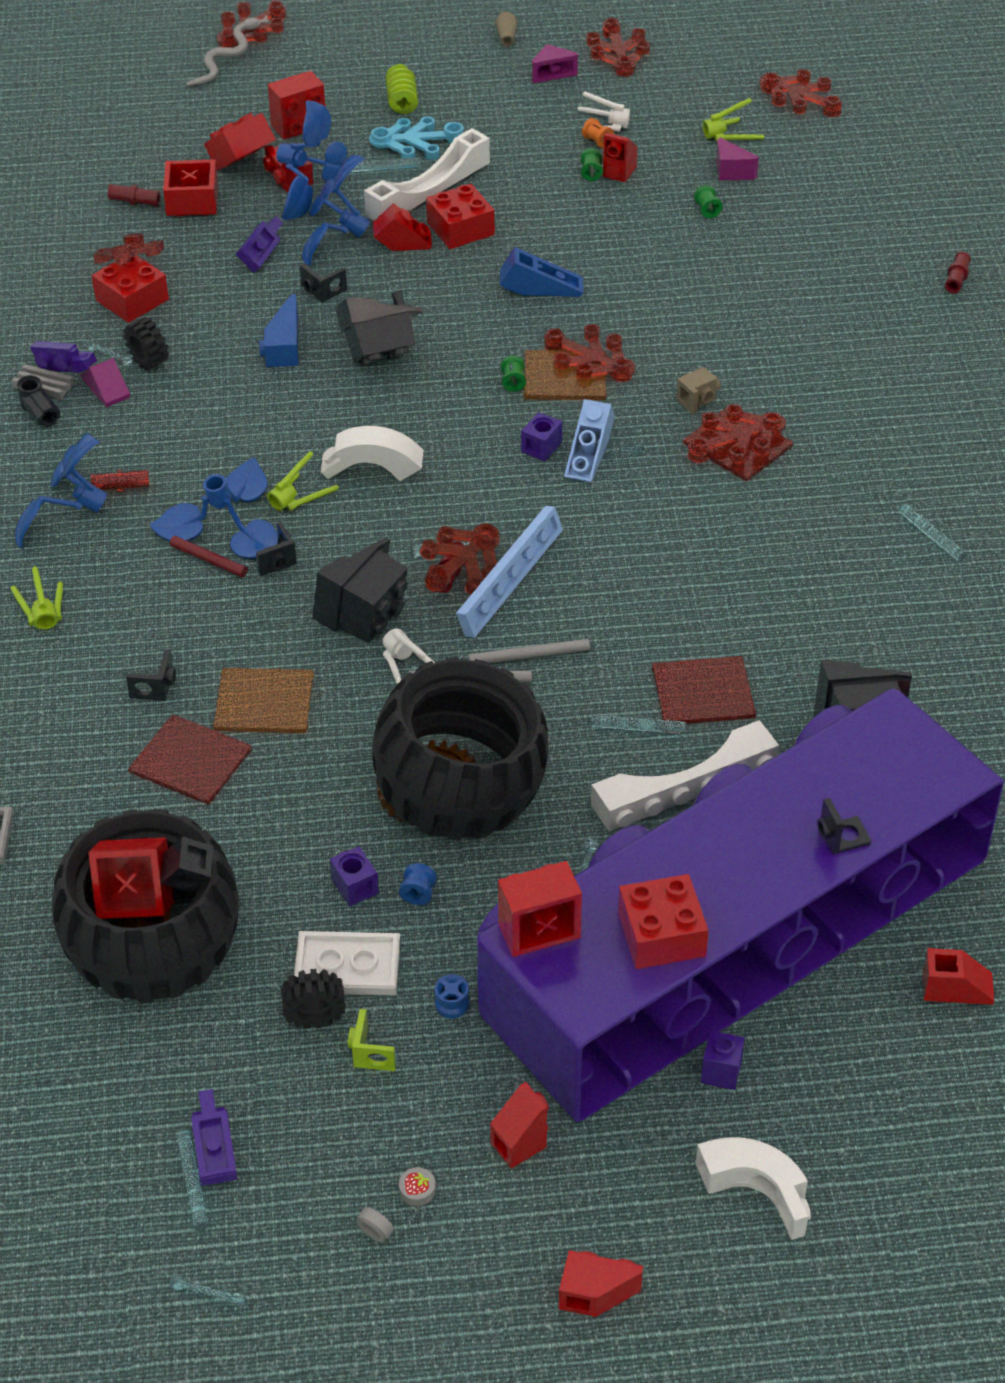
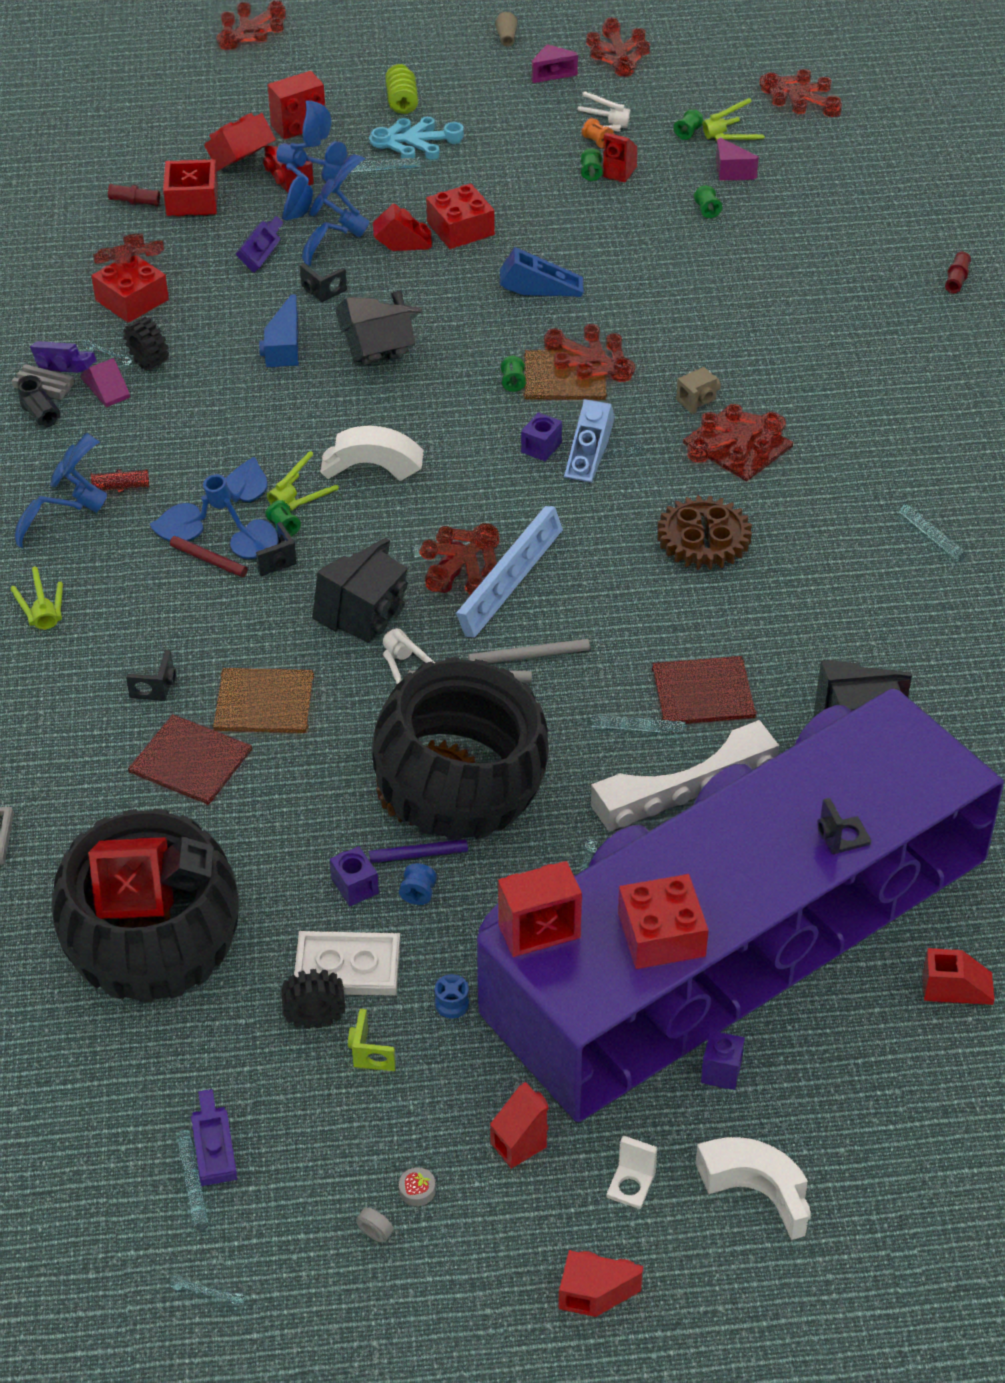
light grey animal [186,17,269,87] -> none
white arch [364,128,490,221] -> none
none -> green bush [265,500,301,537]
none -> dark purple bar [369,839,468,863]
none -> white bracket [607,1136,657,1209]
none -> reddish brown gear [657,495,752,570]
none -> green bush [673,109,703,140]

